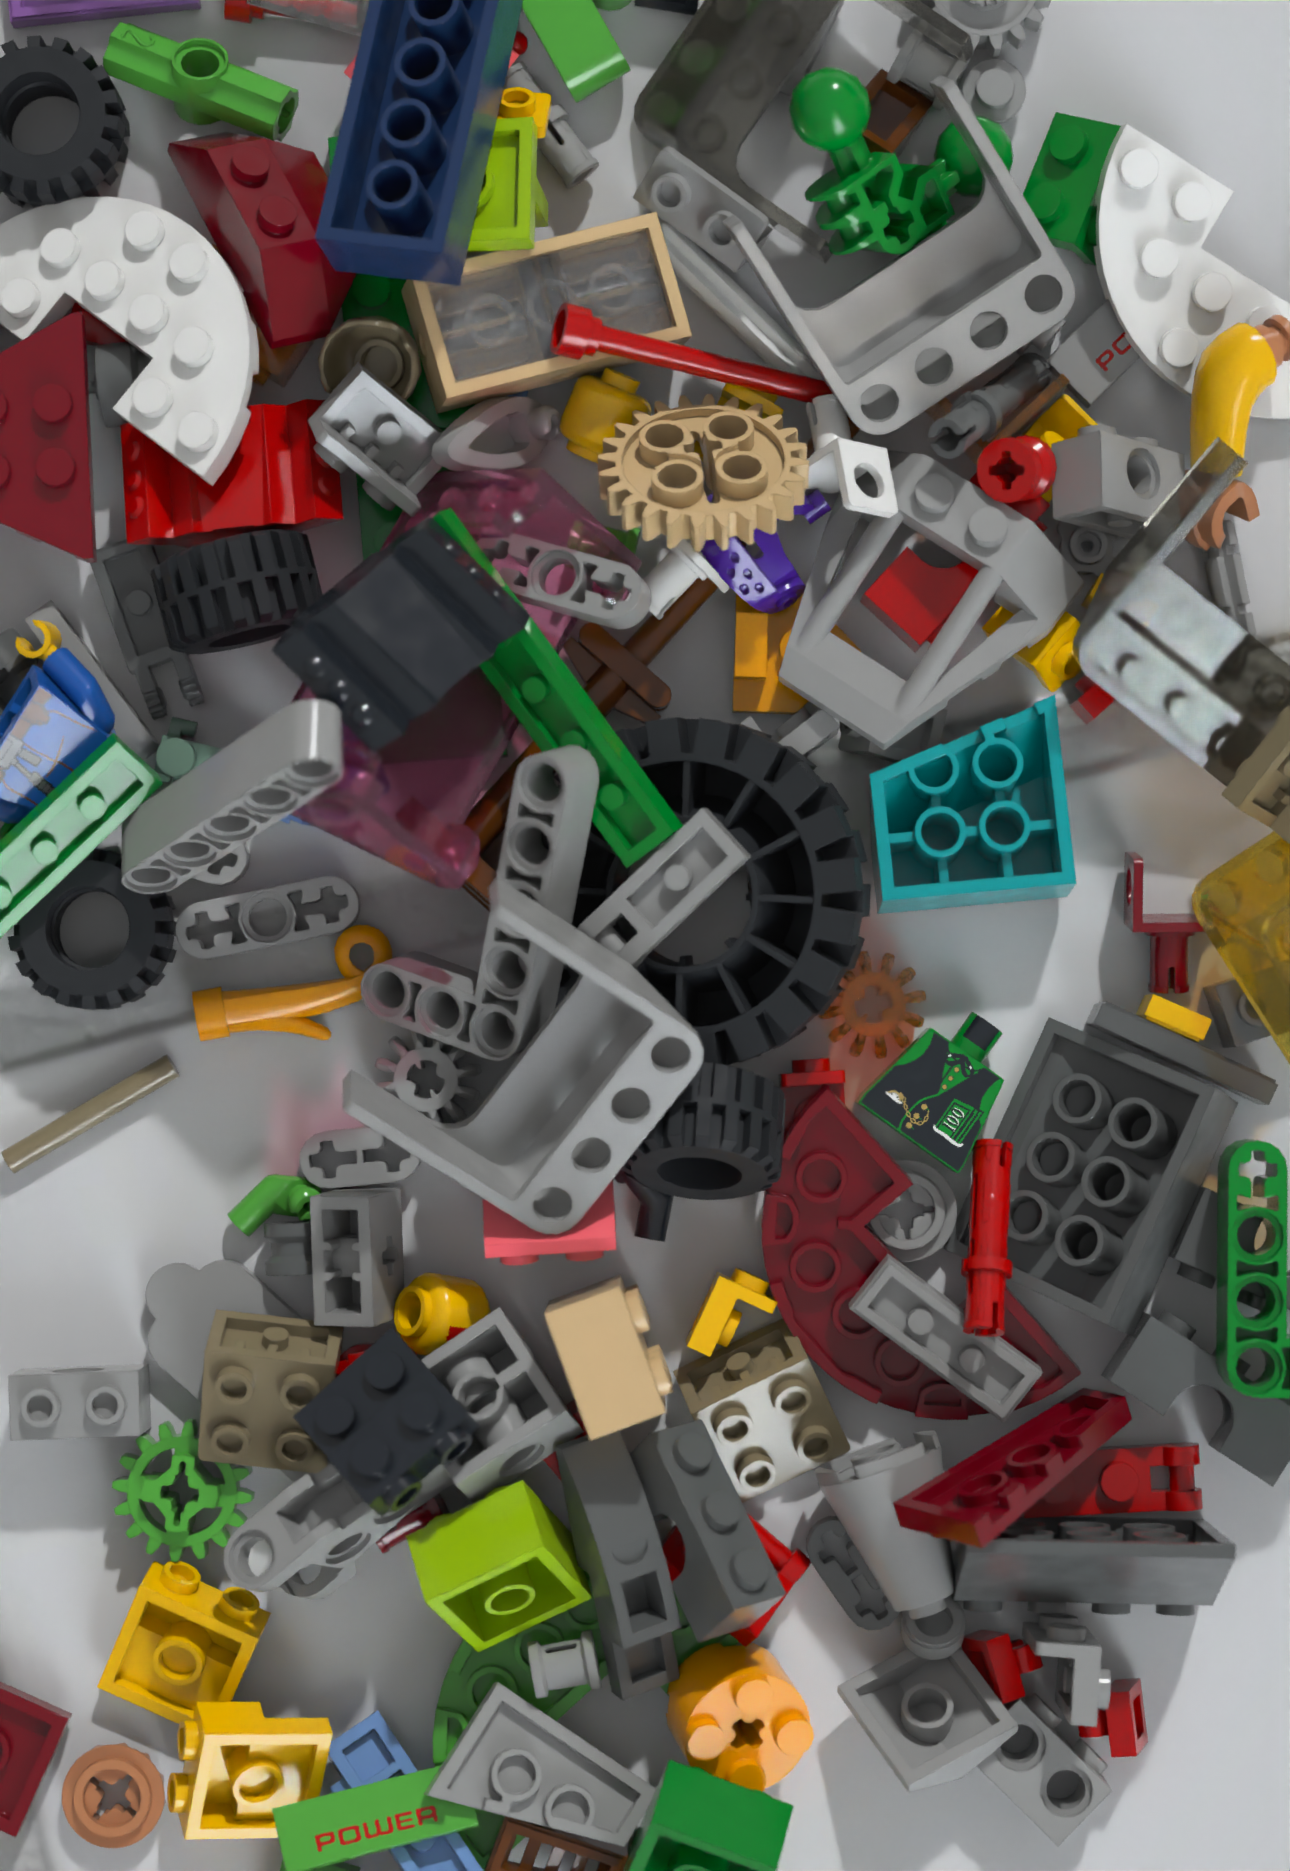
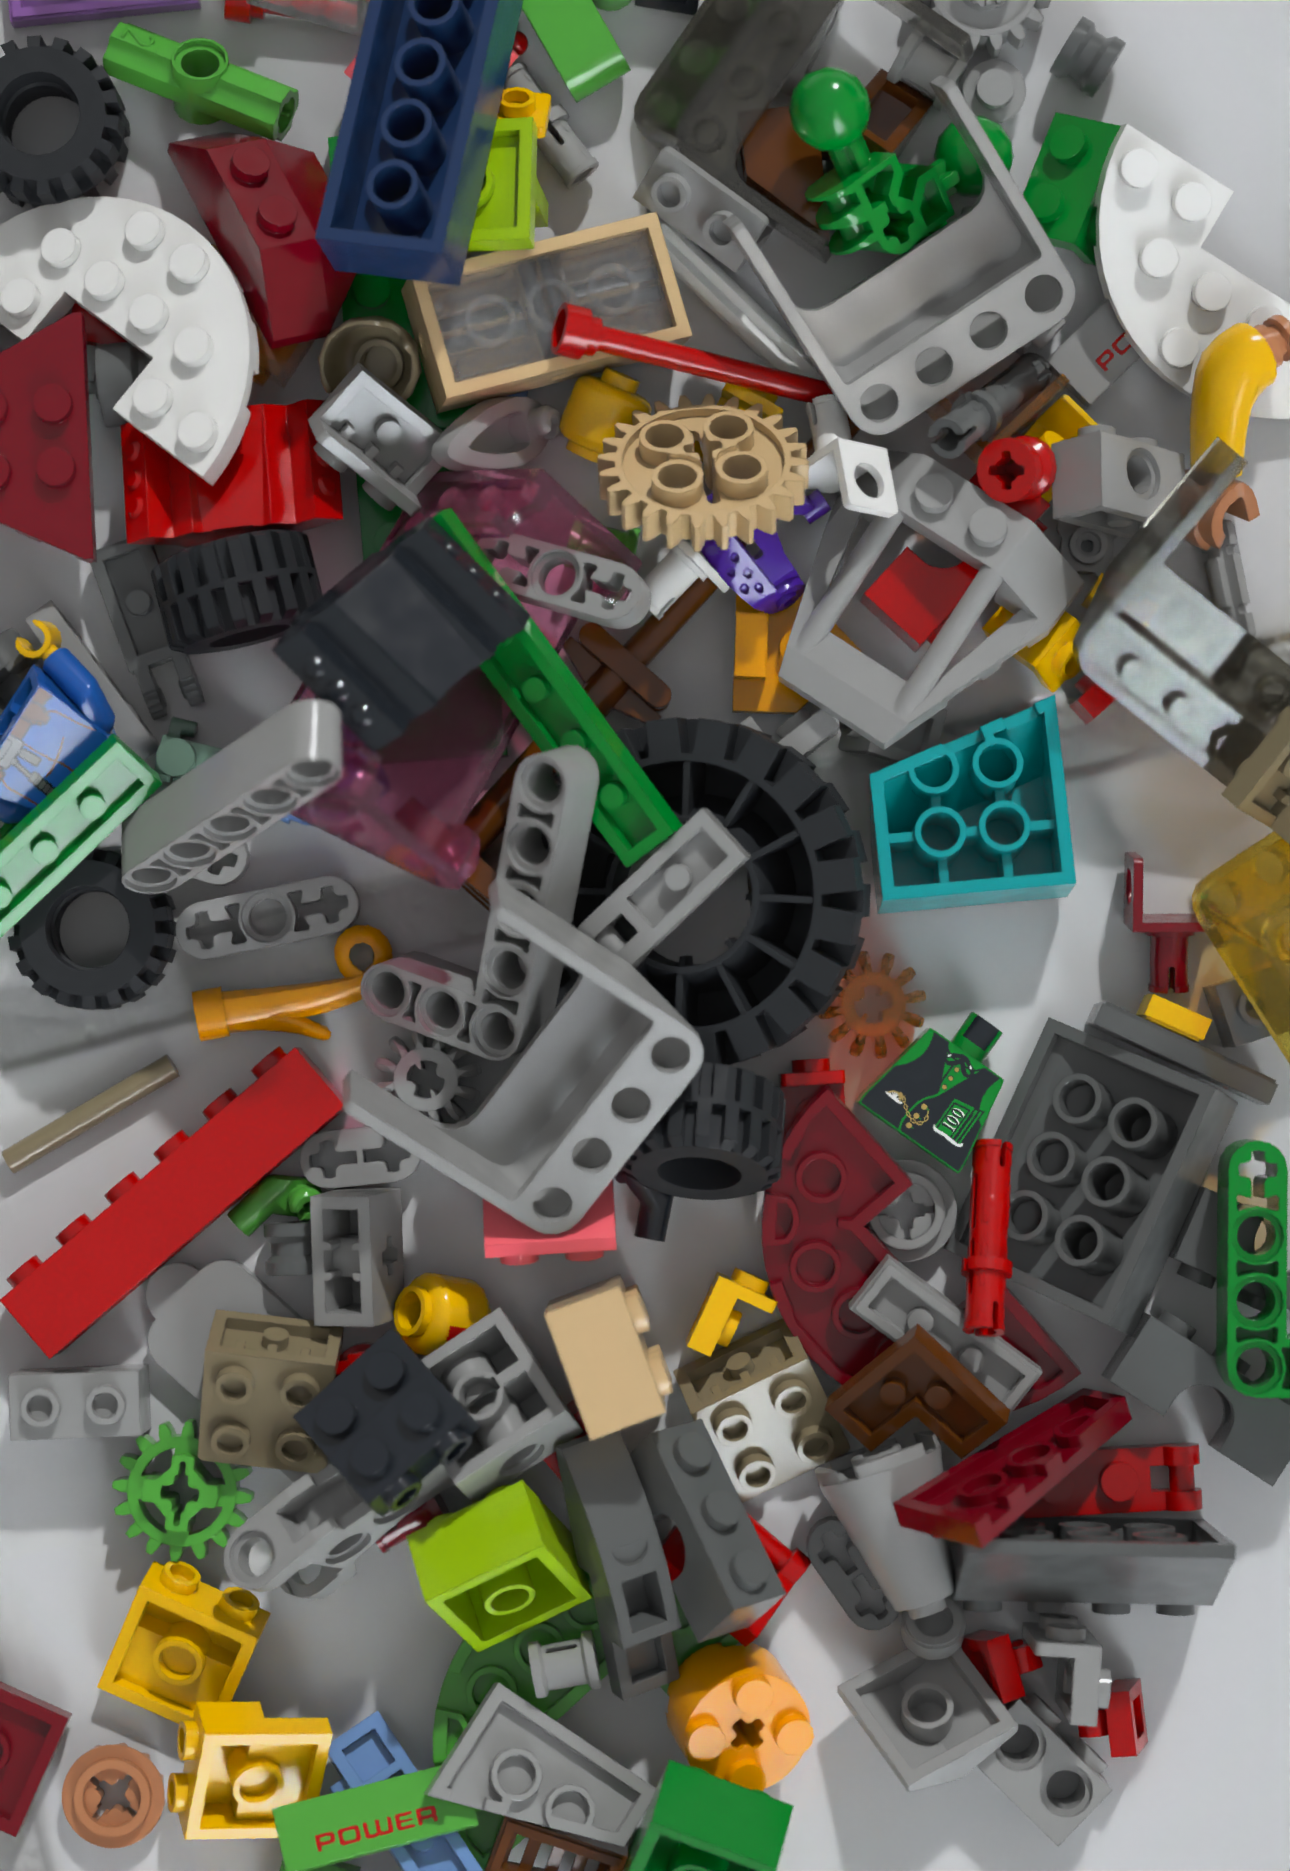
none -> red brick [0,1046,344,1359]
none -> reddish brown slope [736,106,831,244]
none -> reddish brown plate [825,1324,1010,1459]
none -> dark grey wheel [1049,16,1126,98]

